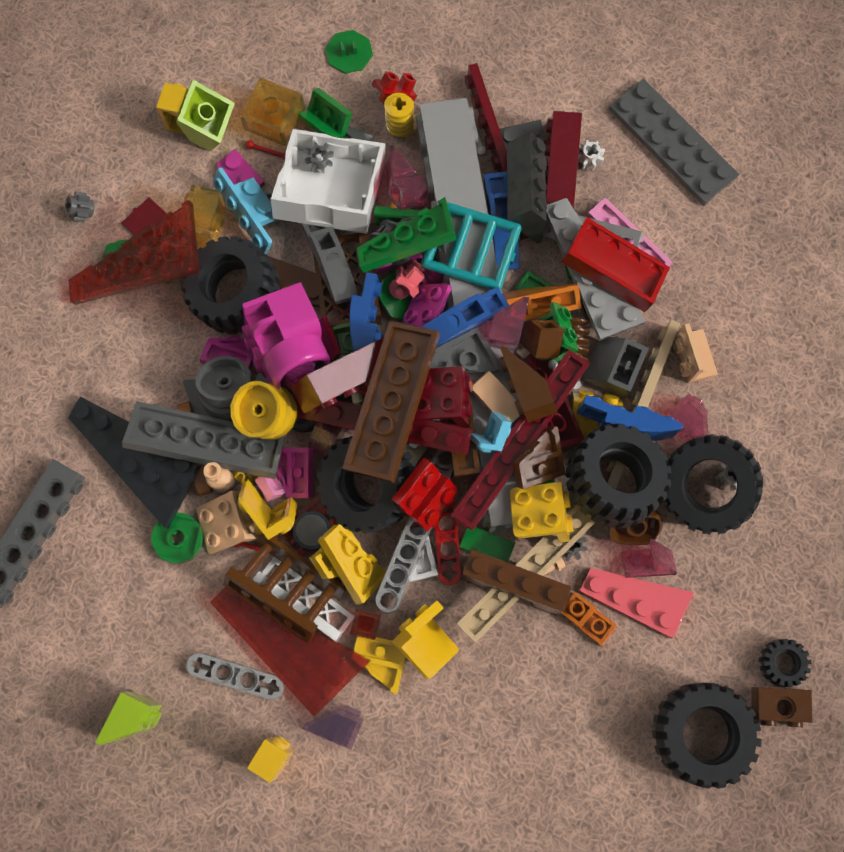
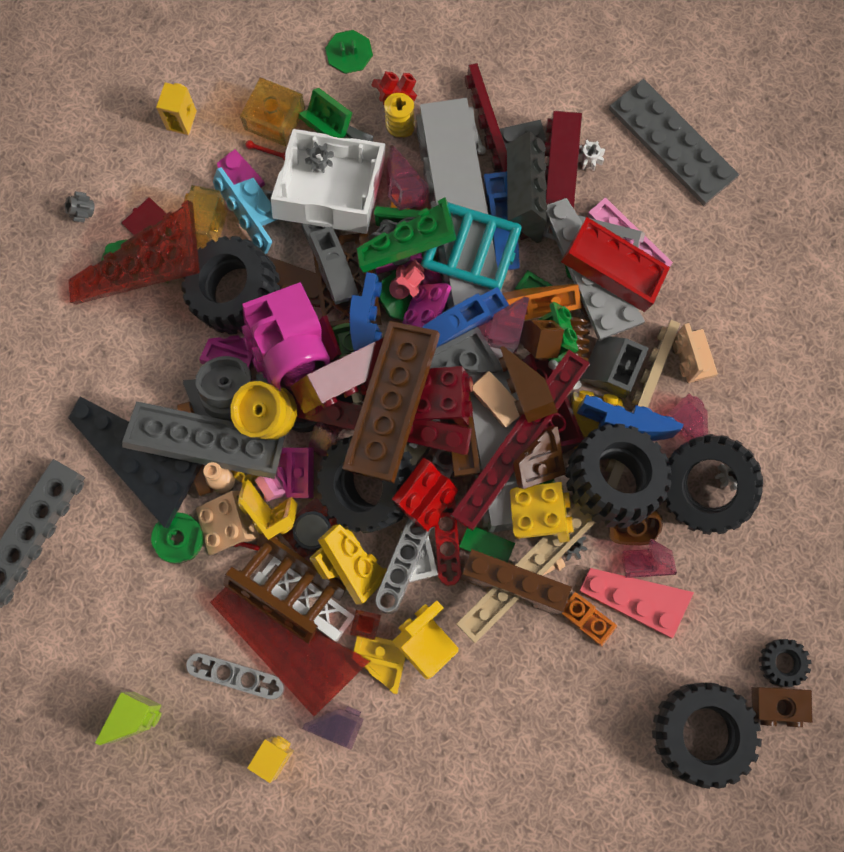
lime slope [176,80,235,151] -> none
medium azure bracket [471,411,512,452] -> none

